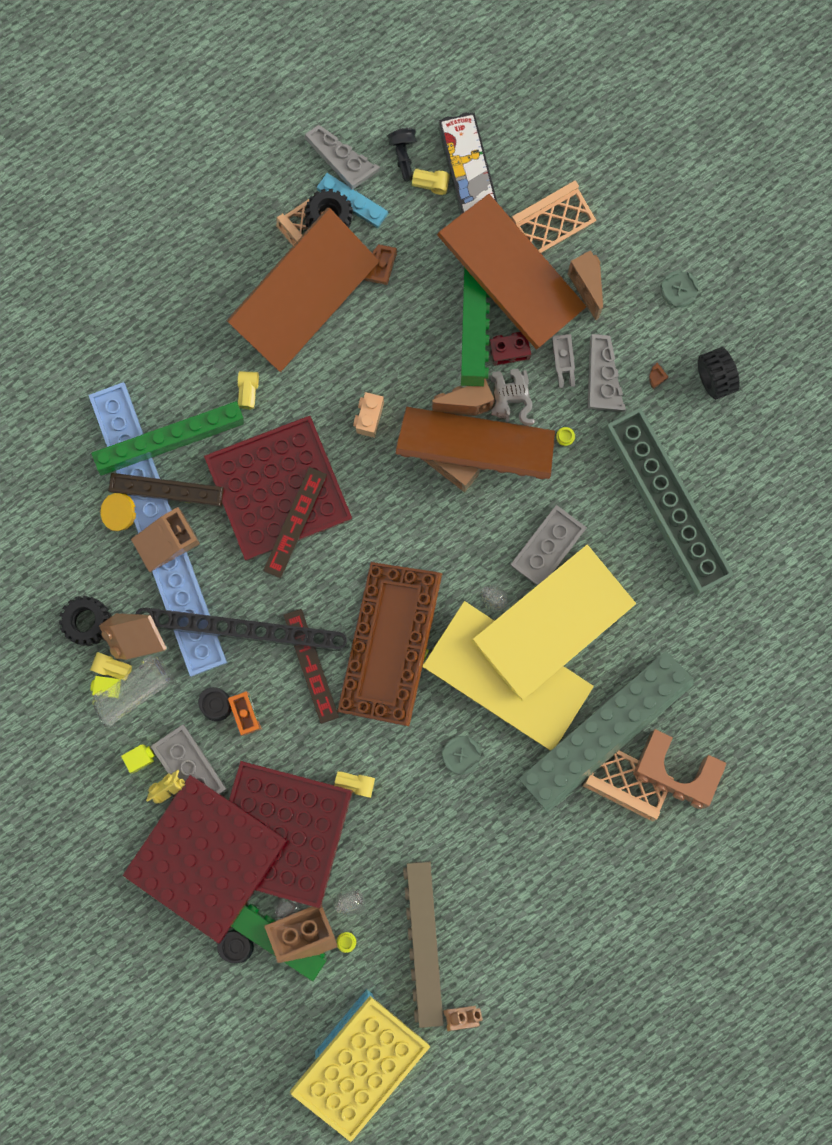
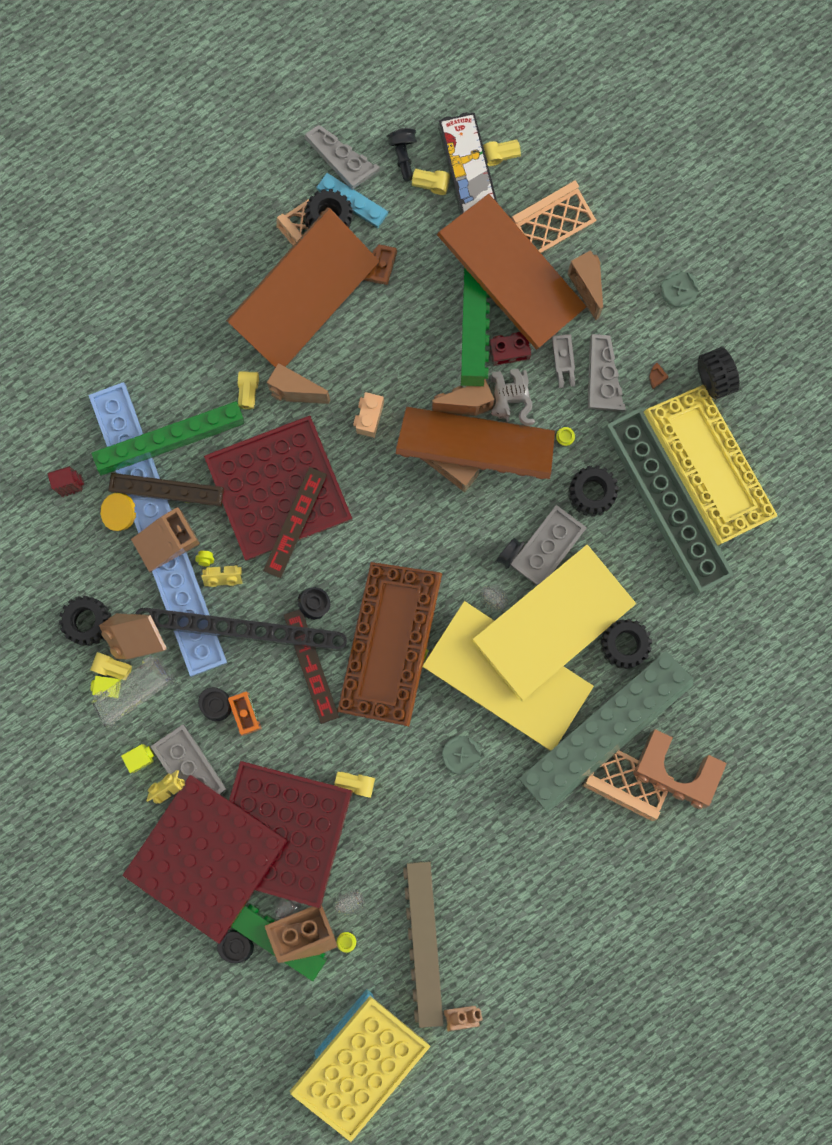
none -> dark red brick [47,466,85,497]
none -> neon yellow plate [195,551,215,567]
none -> light yellow hinge [201,565,243,587]
none -> medium nougat slope [267,363,330,404]
none -> black piece [297,587,331,620]
none -> light yellow piece [483,140,521,166]
none -> black piece [495,538,525,569]
none -> black tyre [568,465,619,516]
none -> black tyre [600,619,652,669]
none -> light yellow tile [644,385,778,545]

